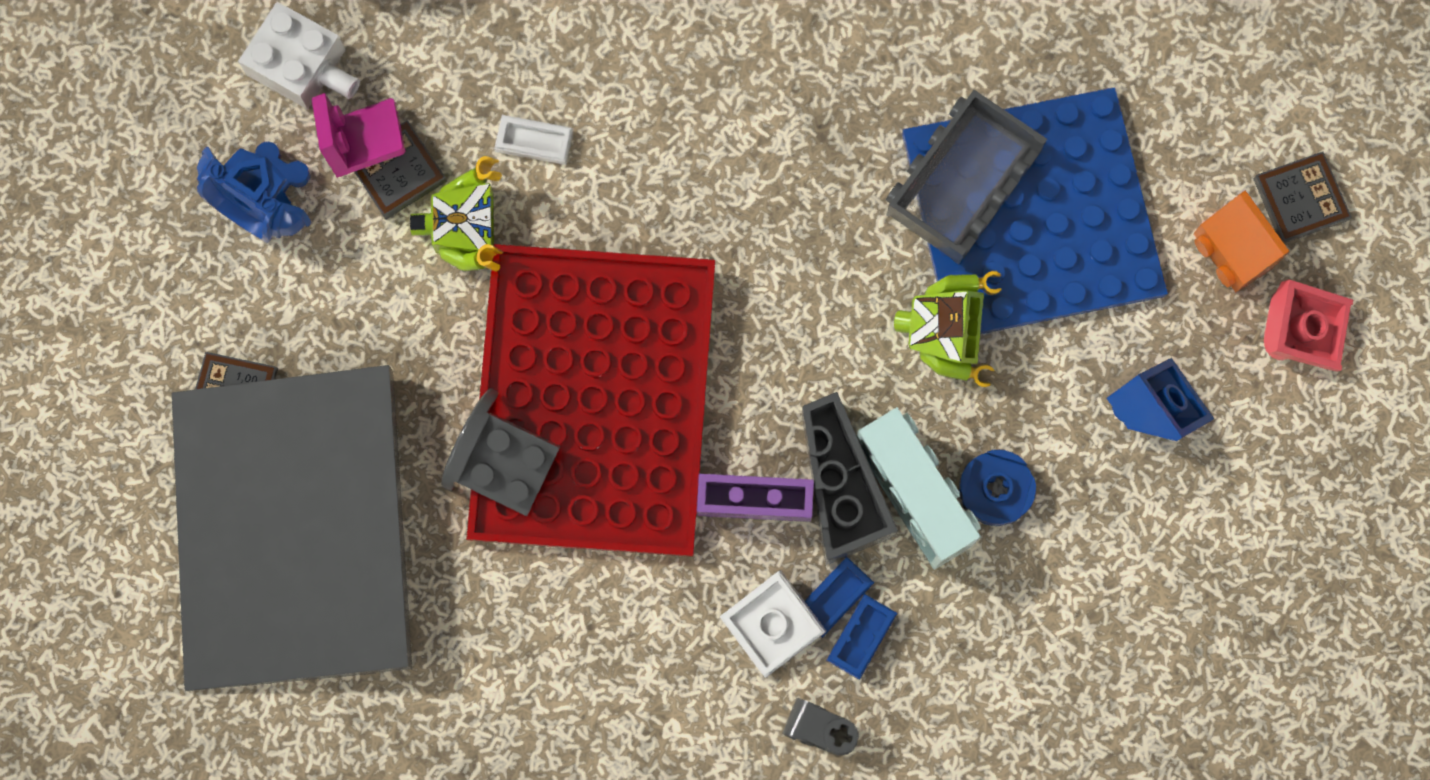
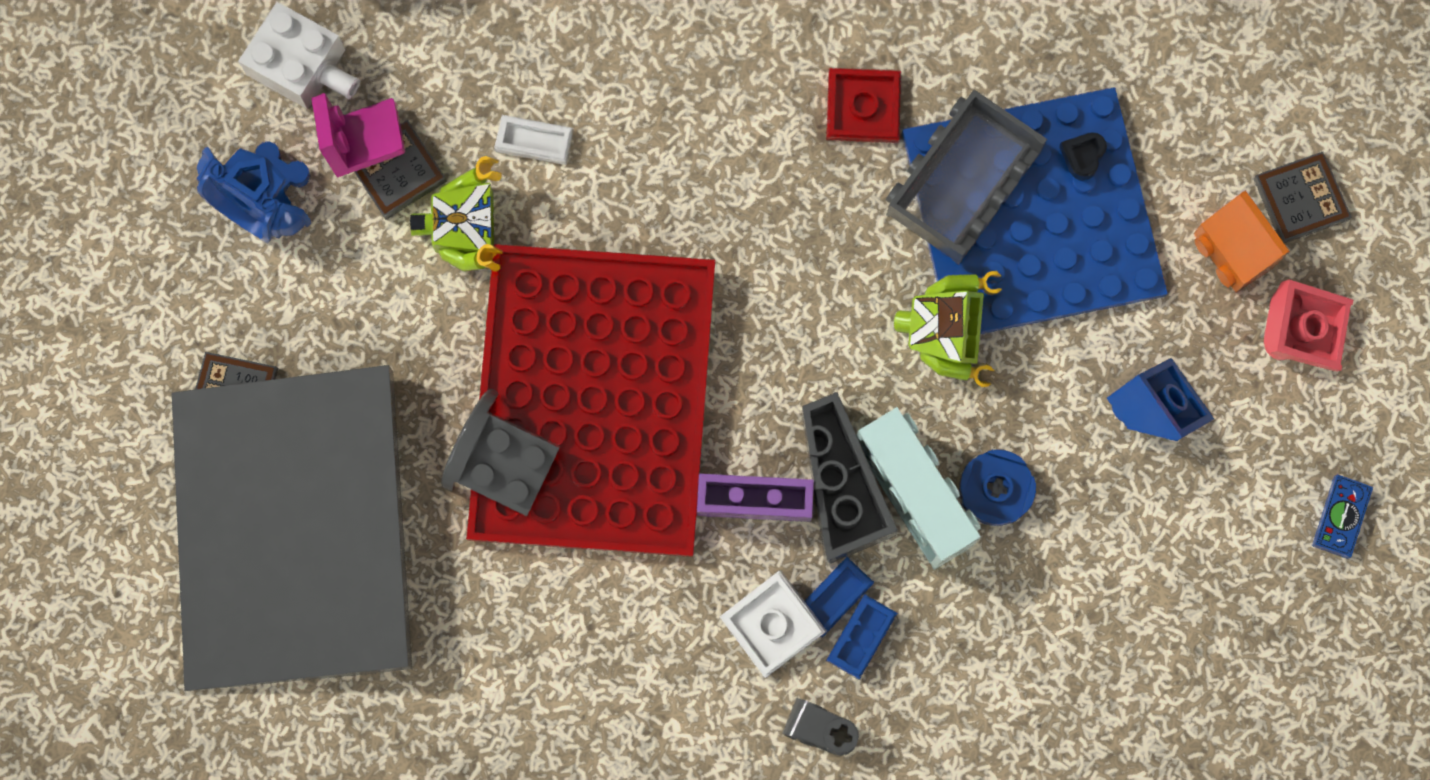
none -> red tile [826,68,901,143]
none -> black tile [1059,132,1107,181]
none -> tile [1312,474,1373,559]

